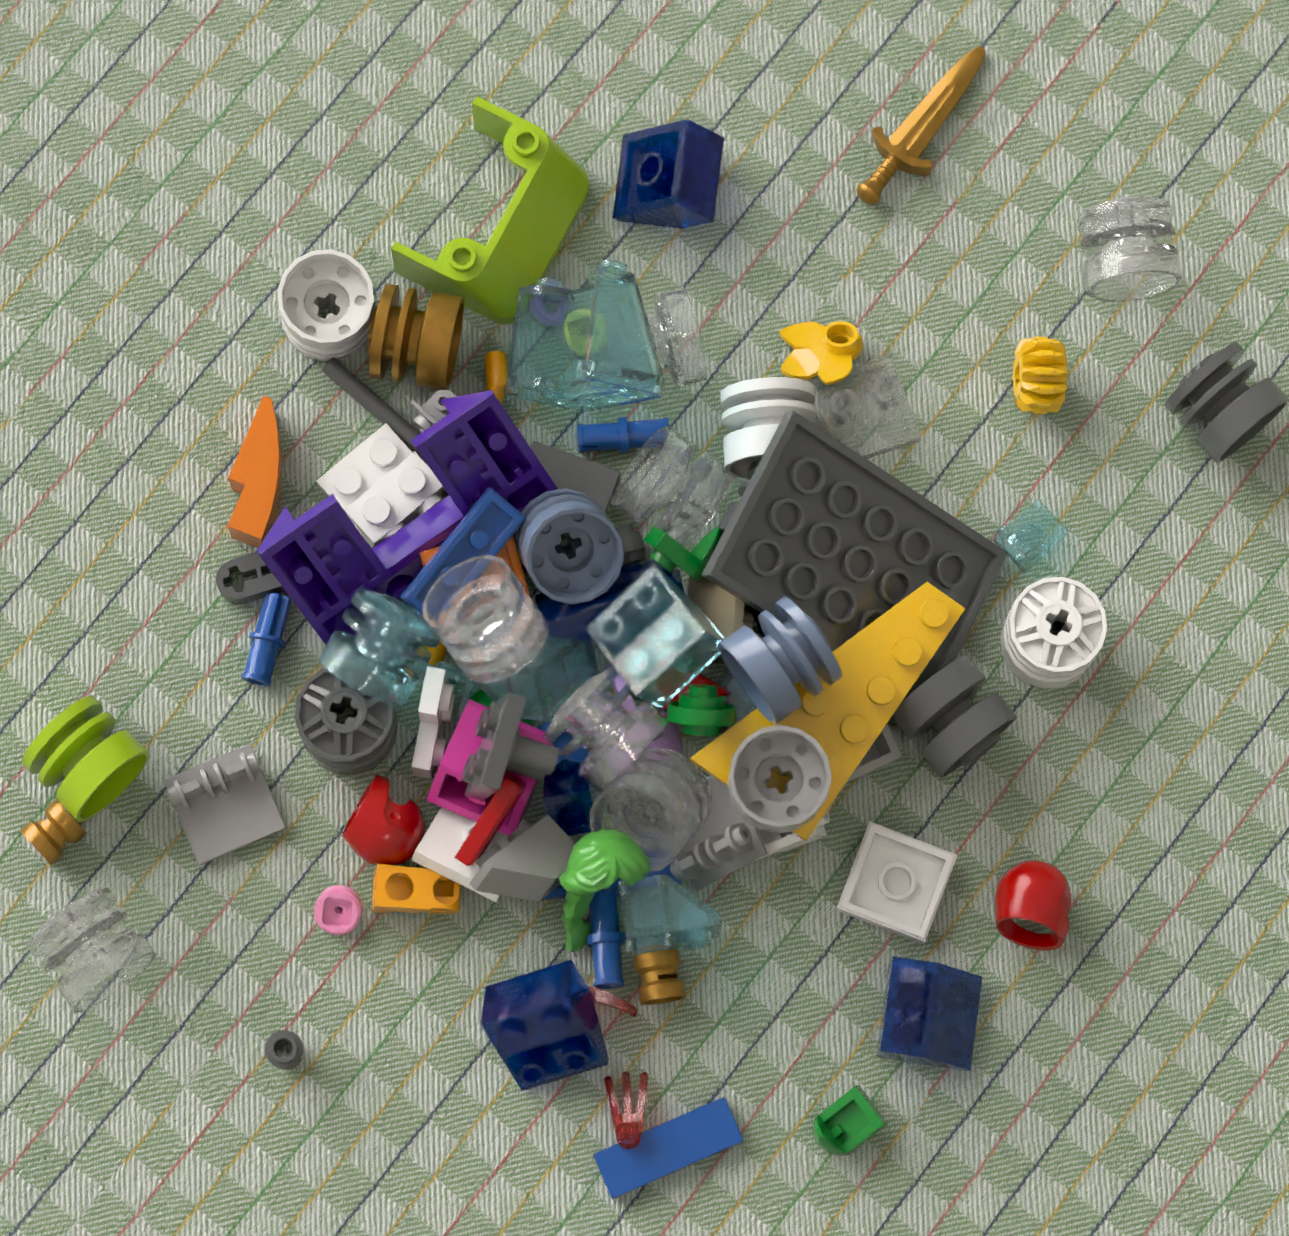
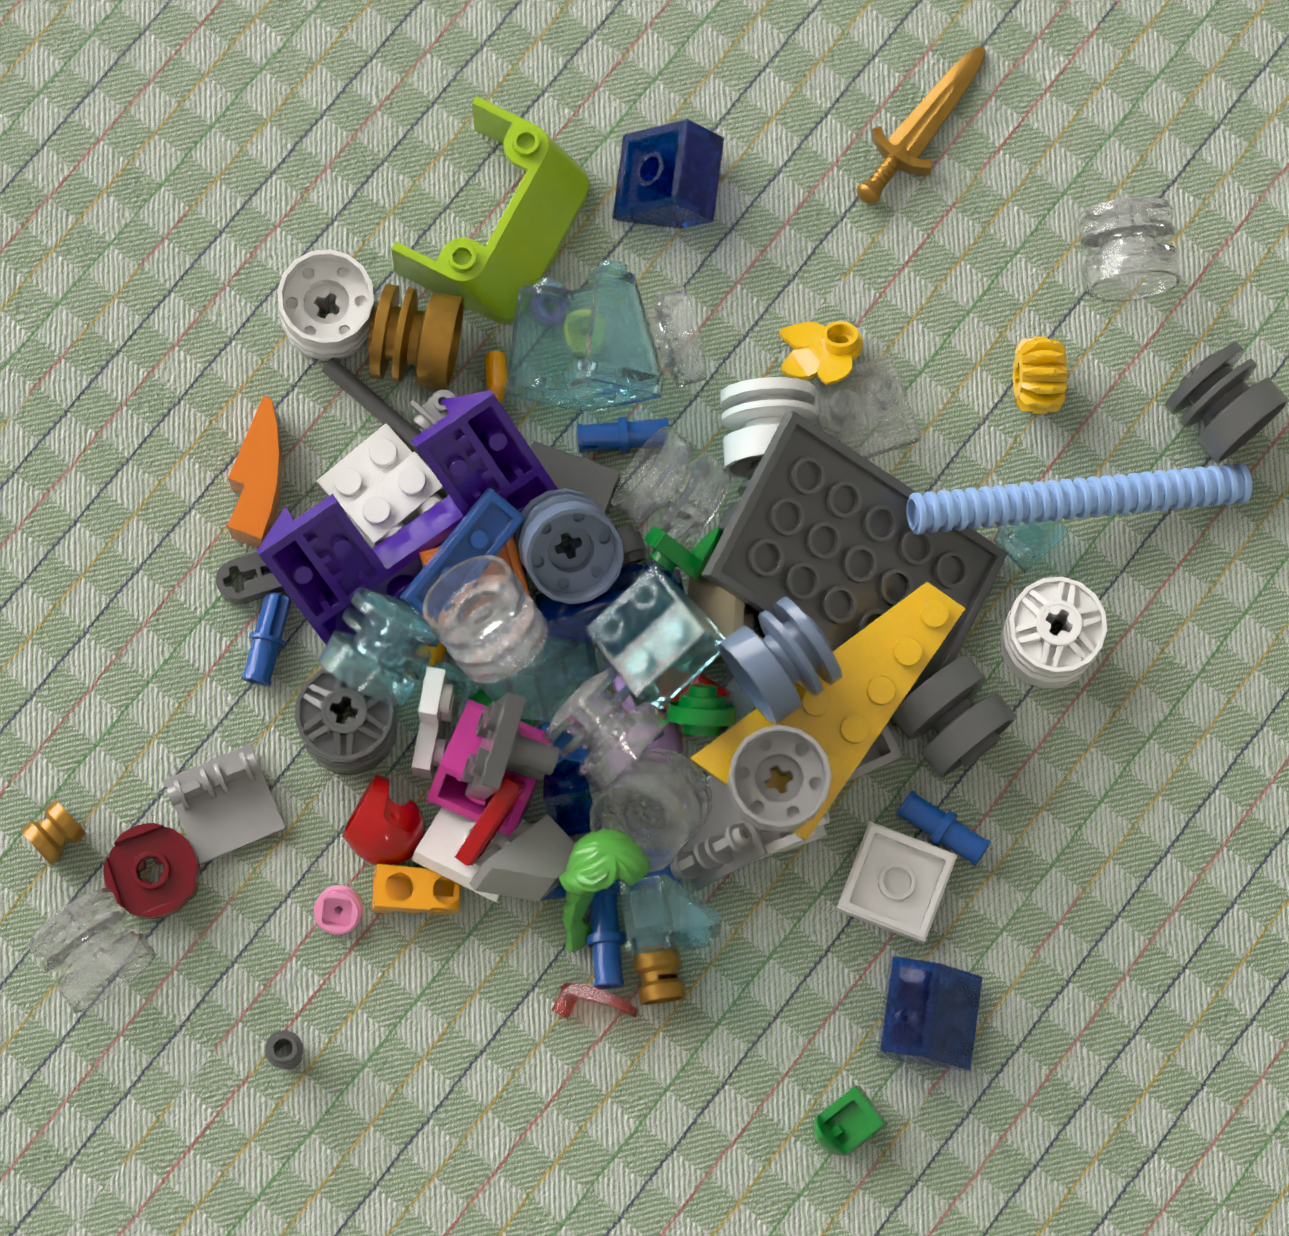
lime wheel [21,695,150,822] -> none
clear blue slope [481,960,609,1091] -> none
blue tile [593,1097,744,1200] -> none
clear red piece [604,1071,648,1149] -> none
red helmet [995,860,1071,951] -> none
none -> dark red plate [103,823,200,919]
none -> blue pin [896,790,991,866]
none -> light blue piece [906,463,1253,535]

